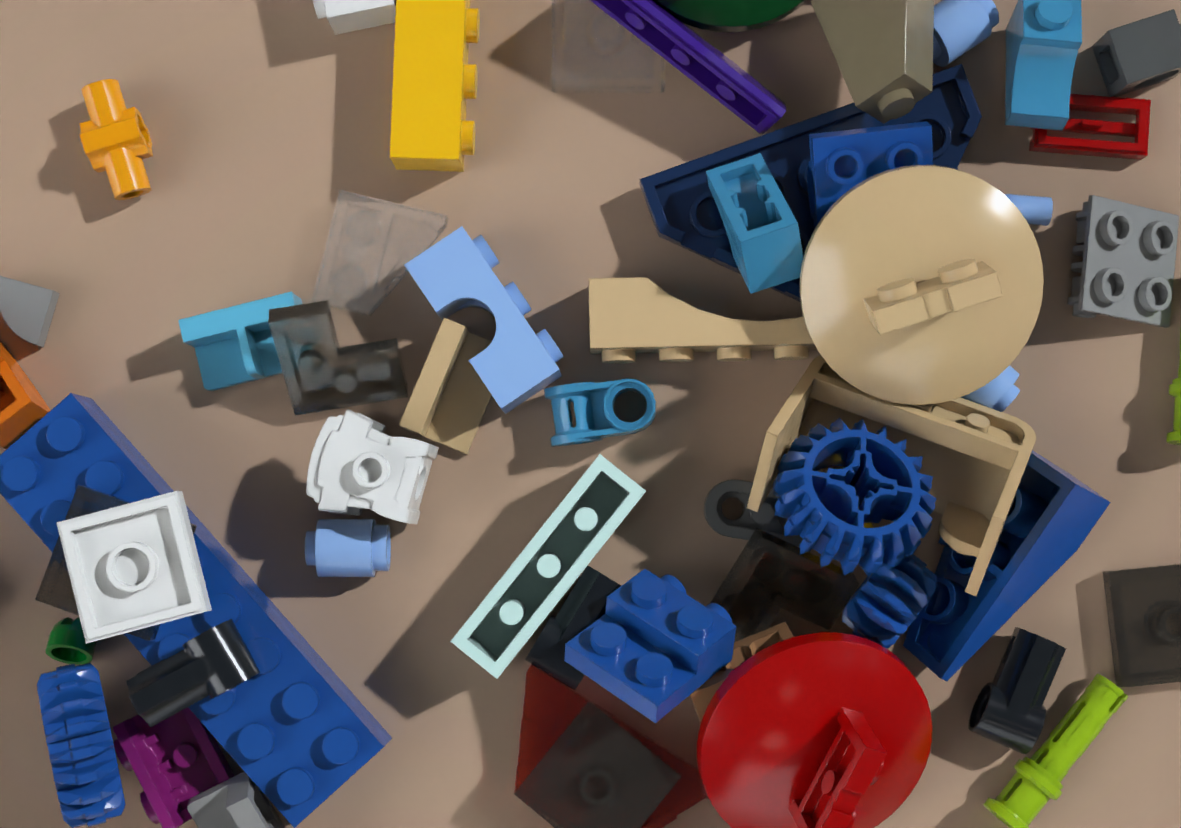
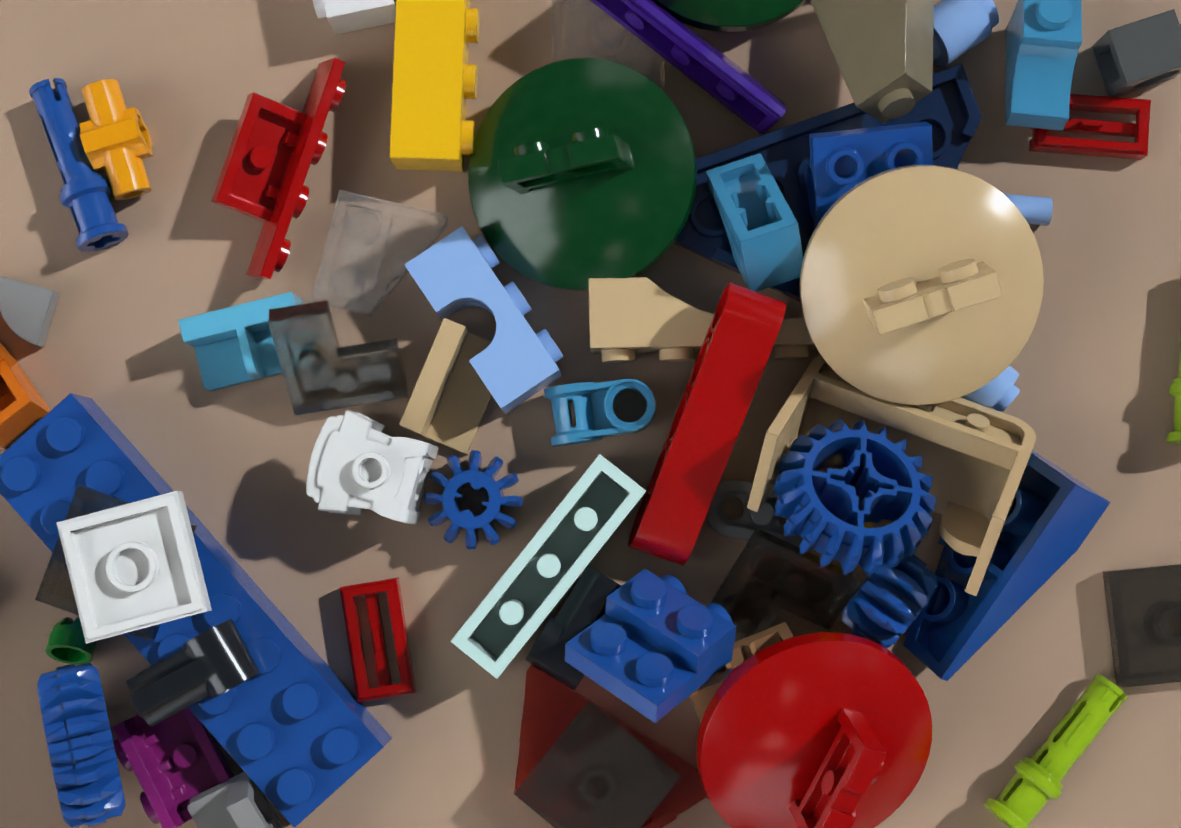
light blue brick [305,519,391,577] -> none
black piece [968,627,1066,754] -> none
light grey hinge [1068,195,1179,328] -> none
none -> blue pin [29,78,129,252]
none -> red bracket [211,58,346,279]
none -> red tile [339,577,416,702]
none -> blue gear [424,450,523,549]
none -> dark green bracket [468,58,697,291]
none -> red beam [628,282,786,566]

